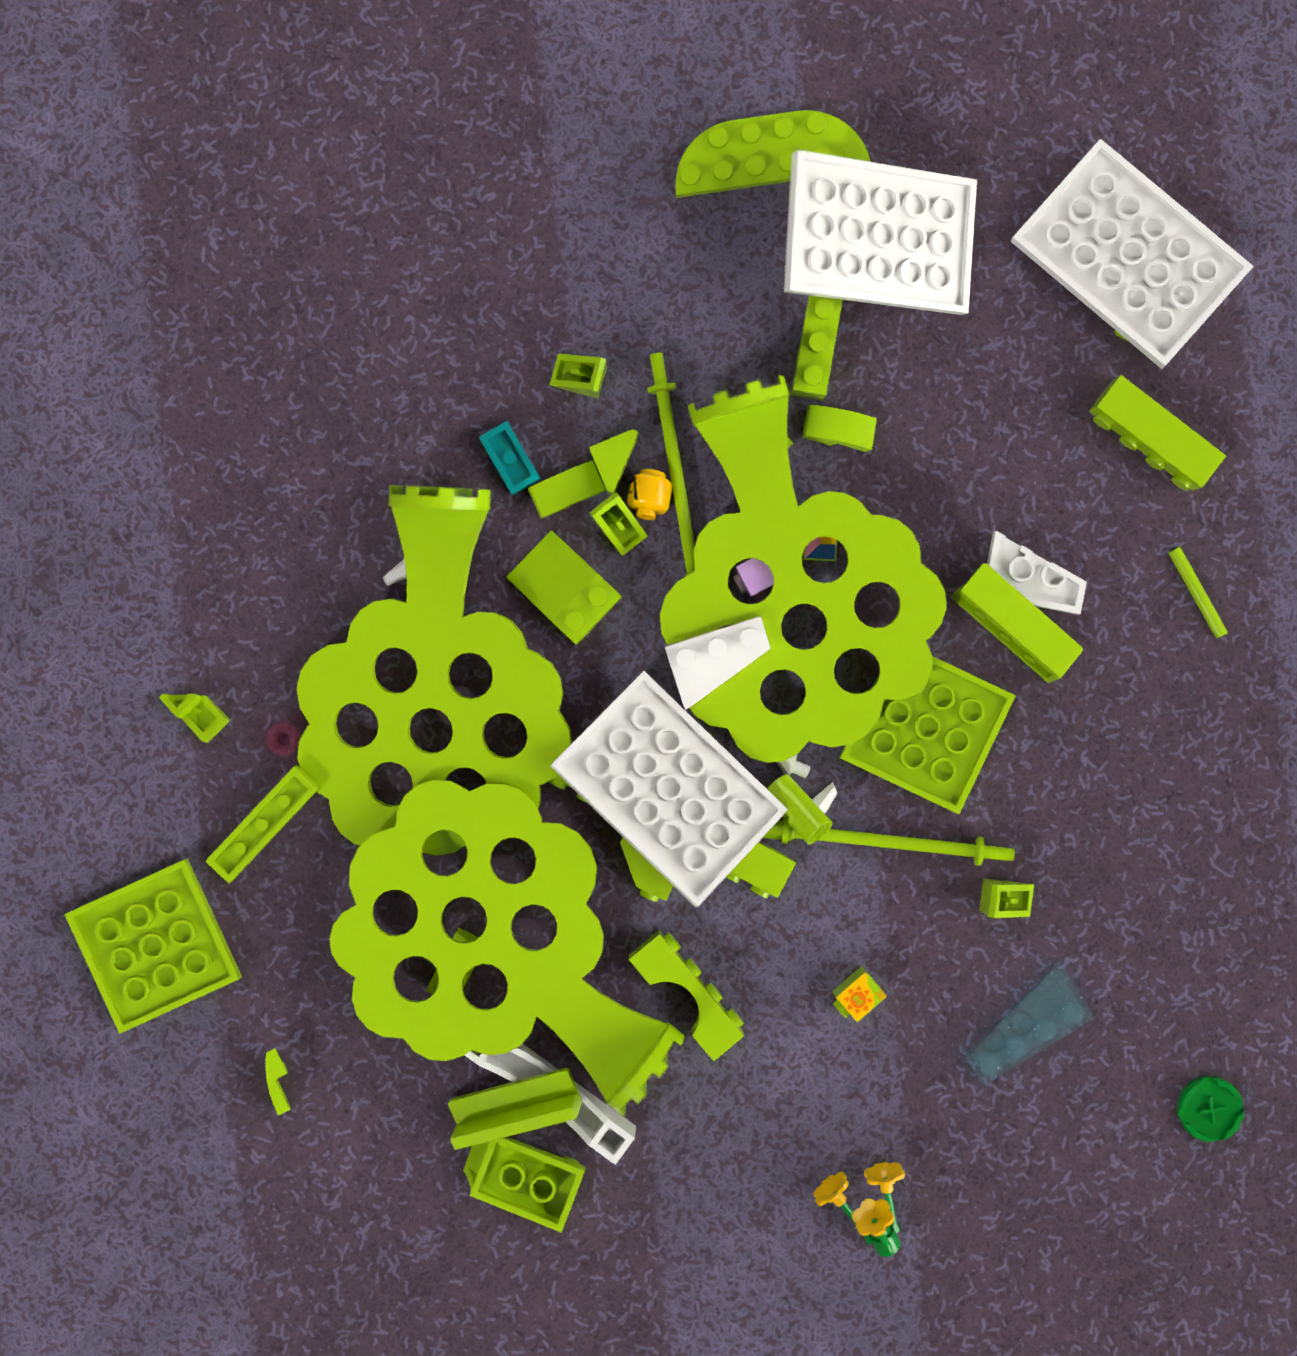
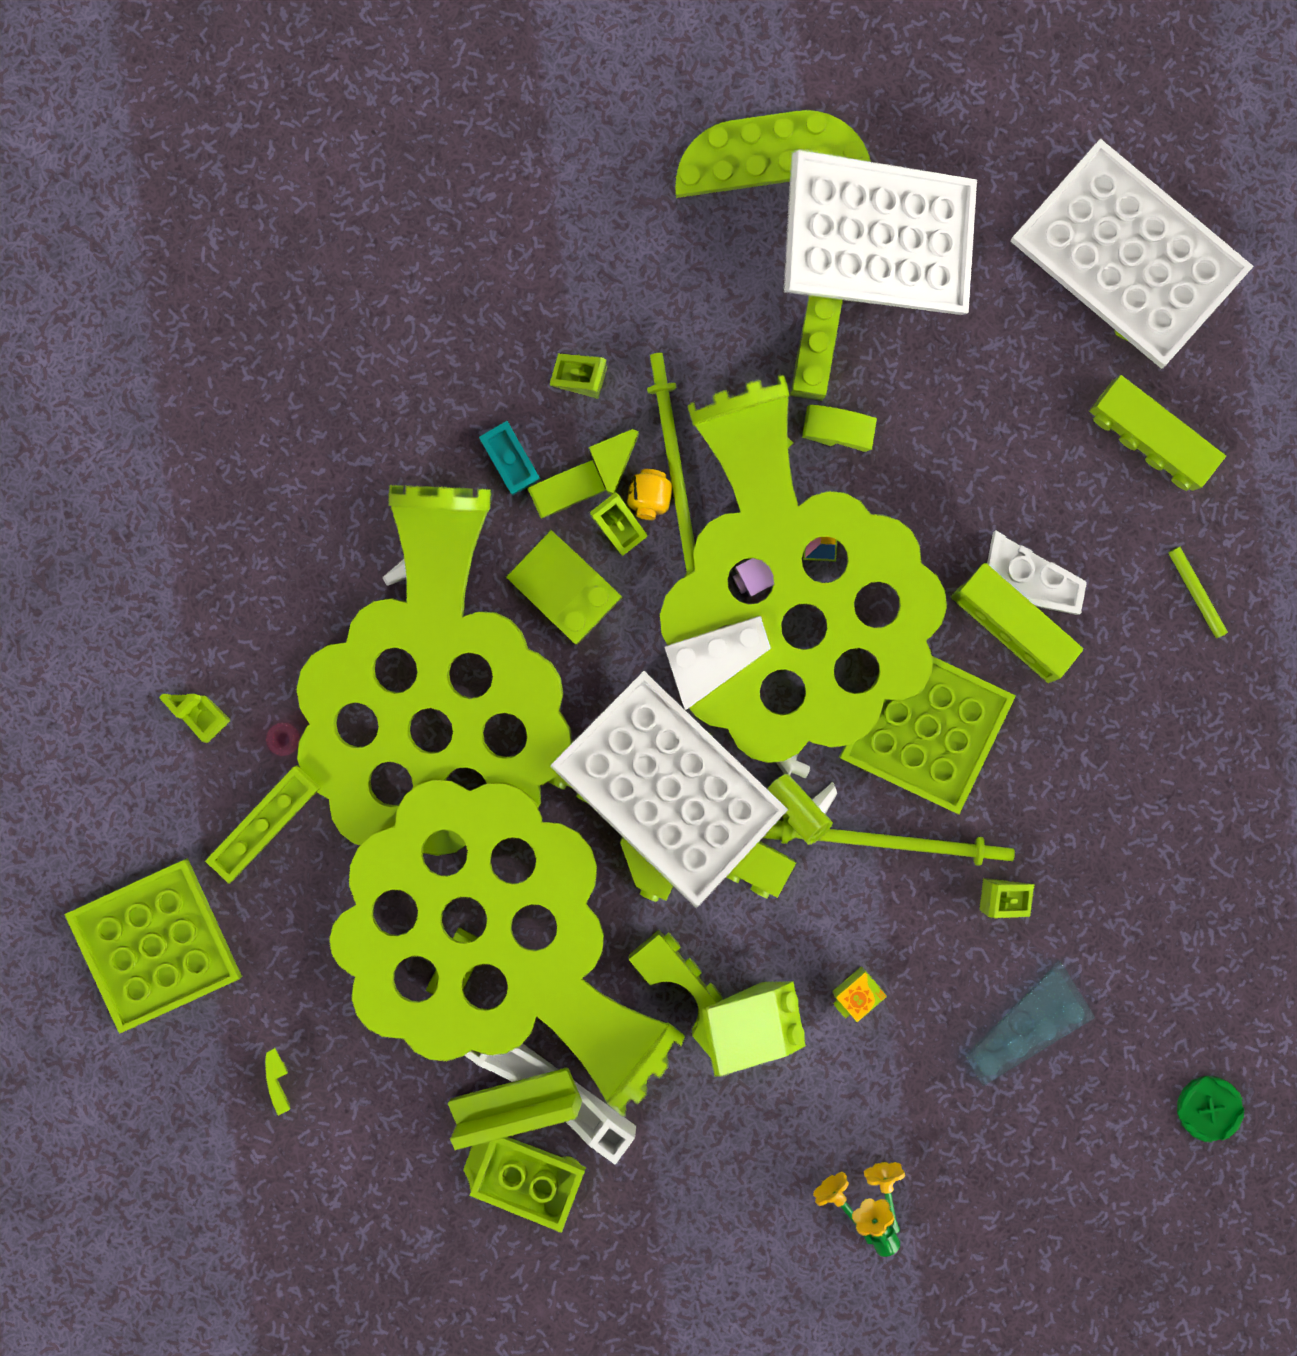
none -> slope [702,981,806,1076]

